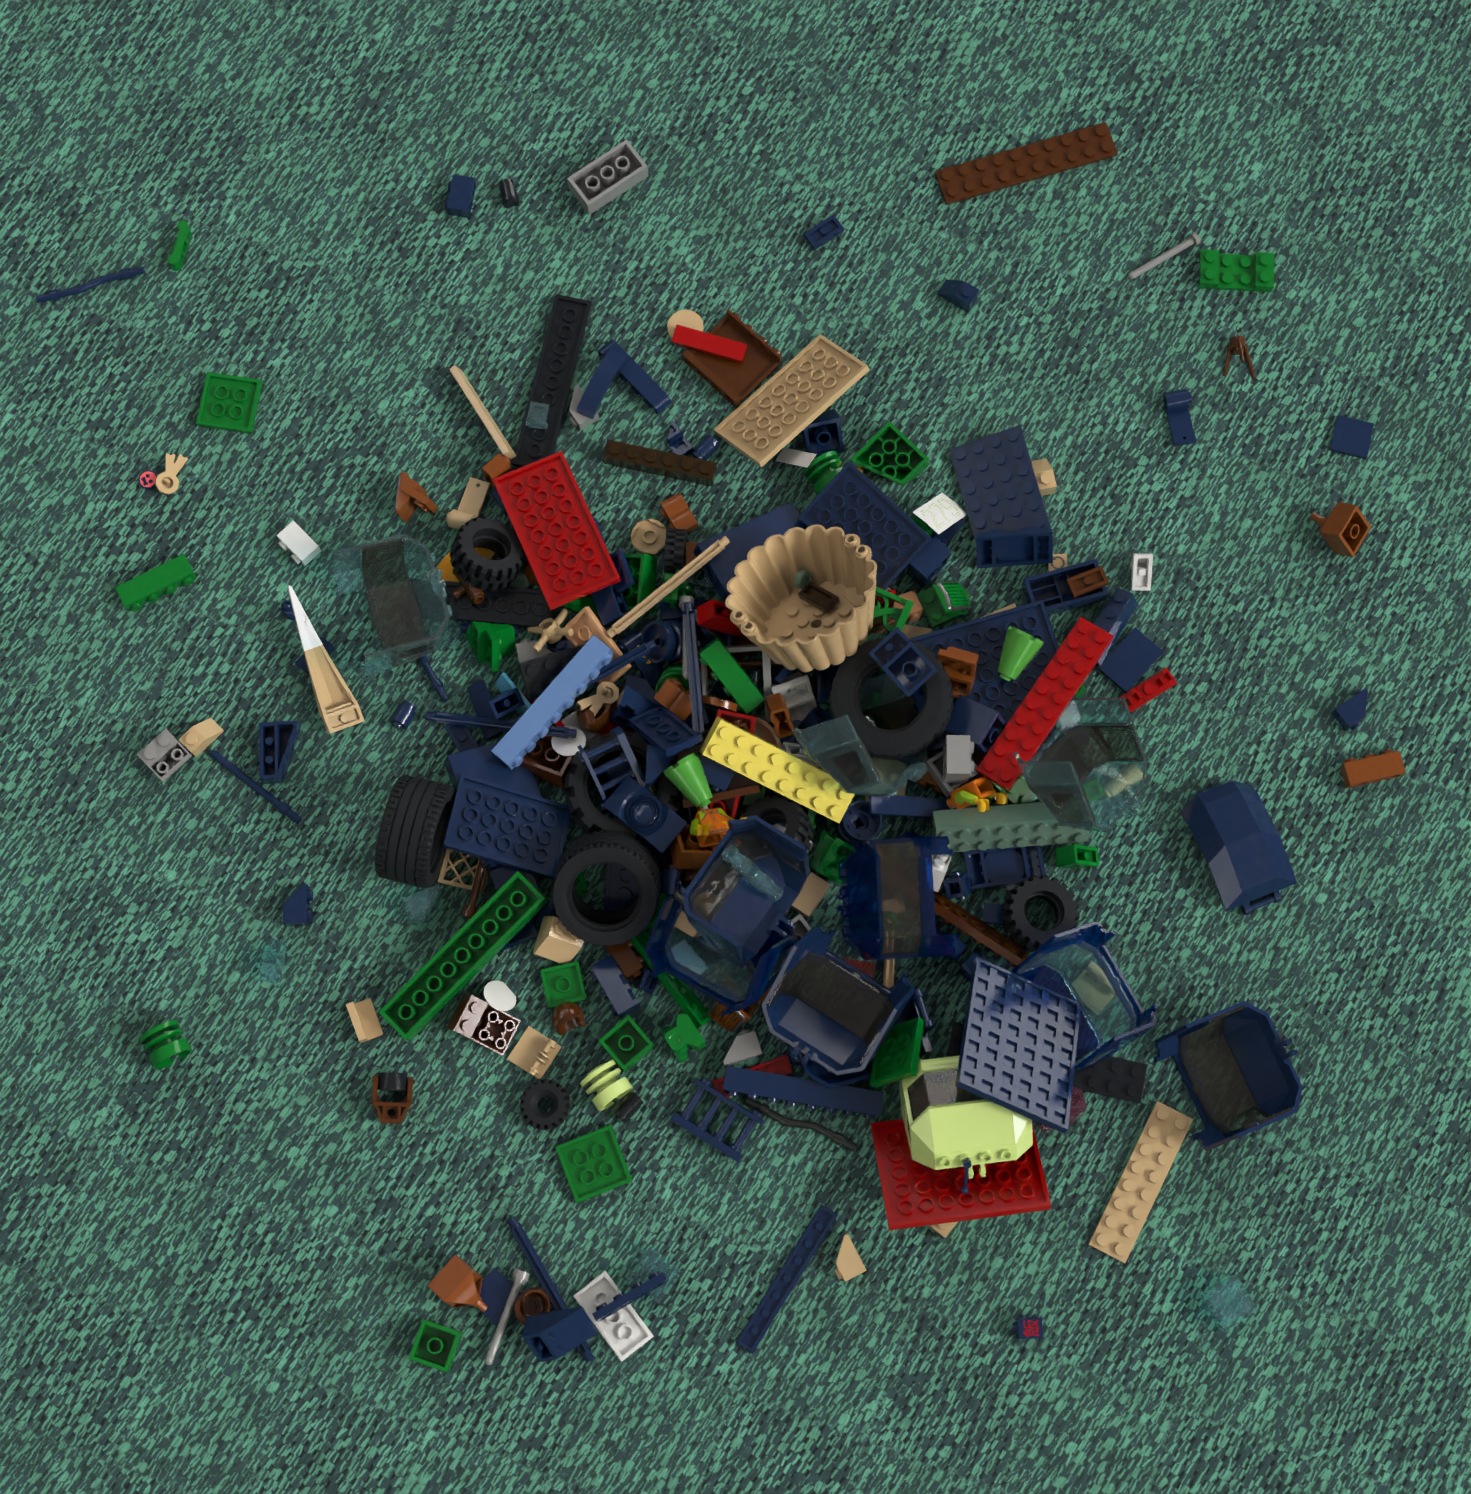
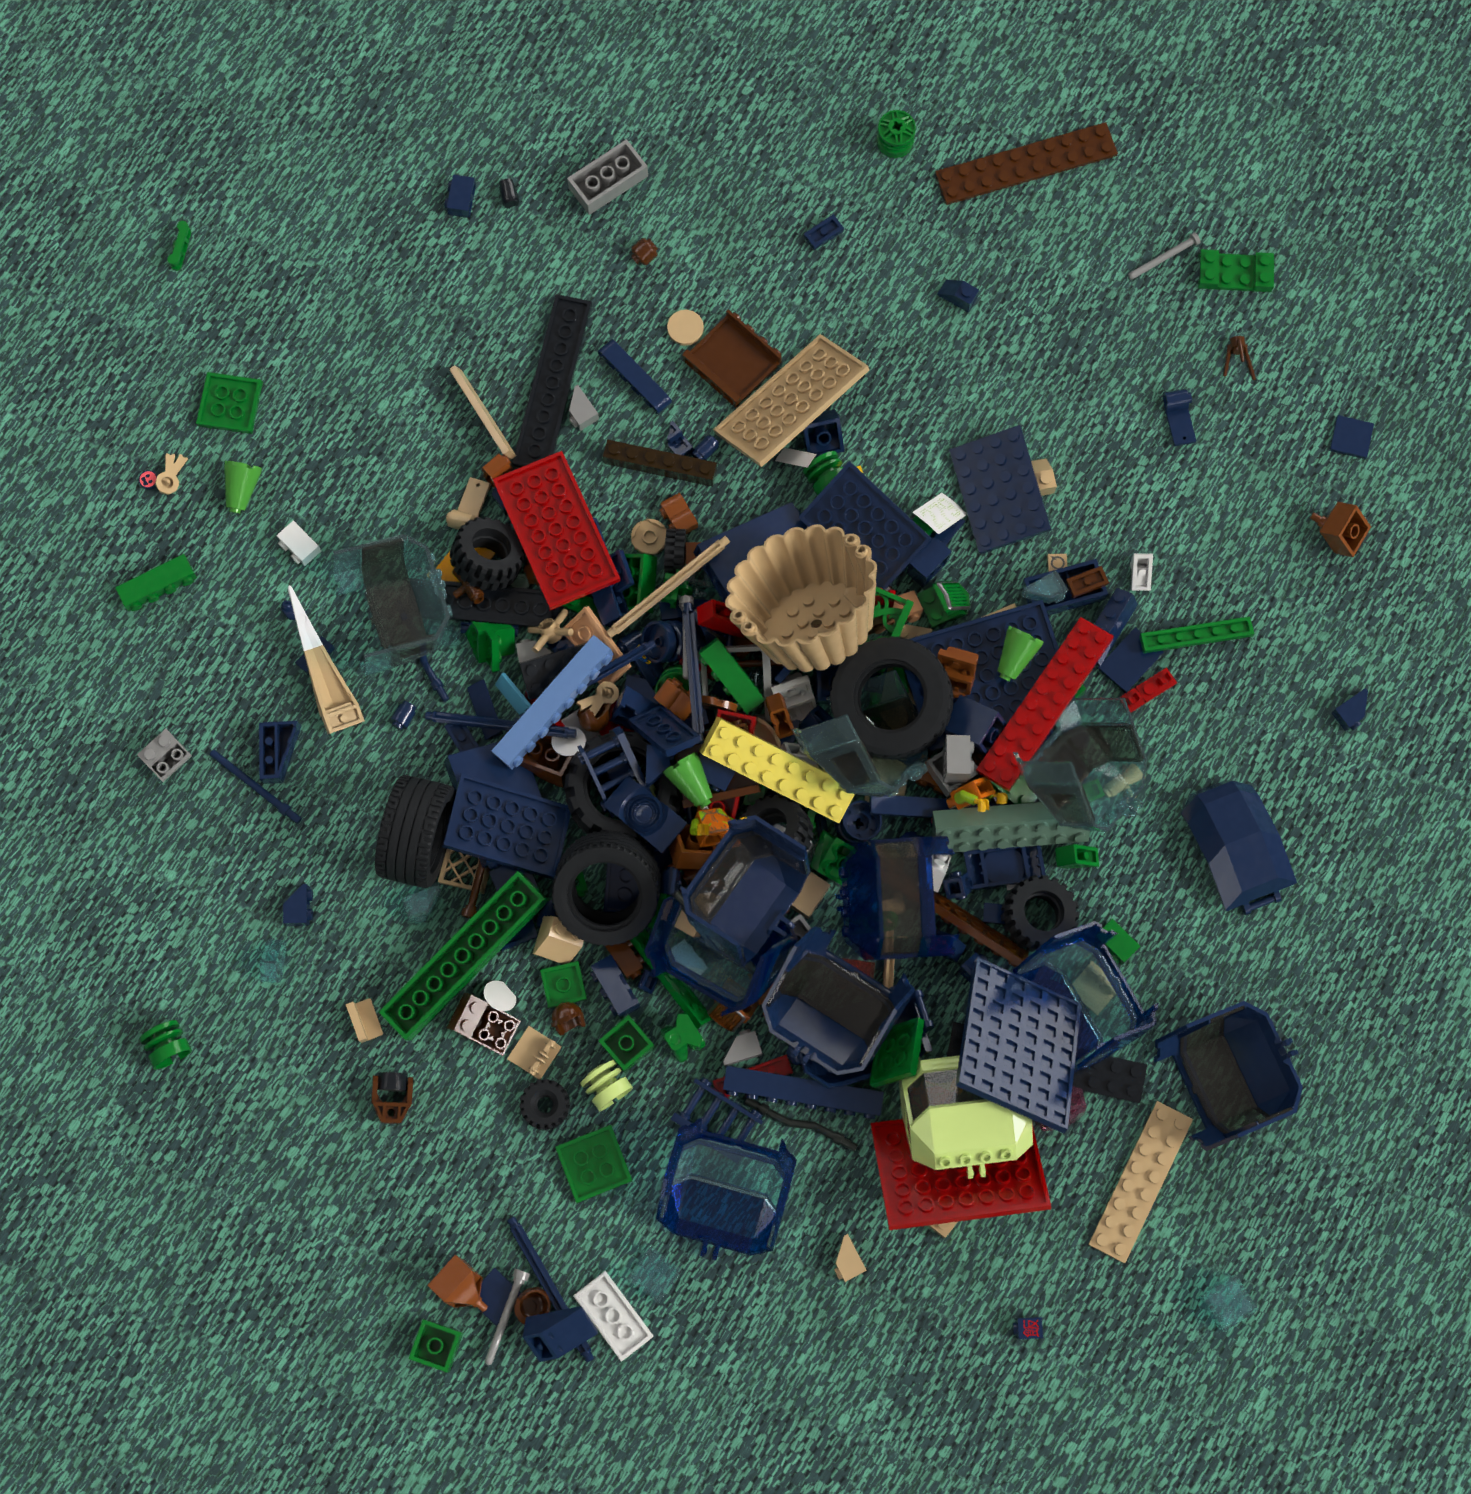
dark blue bar [36,266,145,303] -> none
tan slope [178,718,224,757] -> none
dark orange piece [394,471,439,523] -> none
dark blue slope [487,687,525,720] -> none
clear light blue tile [525,402,550,429] -> none
dark blue slope [576,349,627,419] -> none
dark blue plate [592,1271,669,1322] -> none
black piece [613,1091,644,1123] -> none
red tile [671,325,747,363] -> none
clear light blue piece [722,845,783,902] -> none
dark blue tile [736,1204,838,1354] -> none
sand green tile [794,570,812,590] -> none
dark brown tile [798,581,840,614] -> none
green wedge [850,421,930,486] -> none
dark blue slope [868,627,938,697] -> none
dark blue hinge [961,1159,971,1194] -> none
dark blue slope [976,526,1053,568] -> none
dark orange brick [1340,749,1406,789] -> none
none -> bright green cone [224,461,262,514]
none -> reddish brown head [631,238,658,265]
none -> clear blue windscreen [656,1117,797,1260]
none -> green wheel [876,110,916,158]
none -> clear light blue slope [1021,570,1068,604]
none -> green brick [1094,919,1141,965]
none -> green plate [1139,616,1255,654]

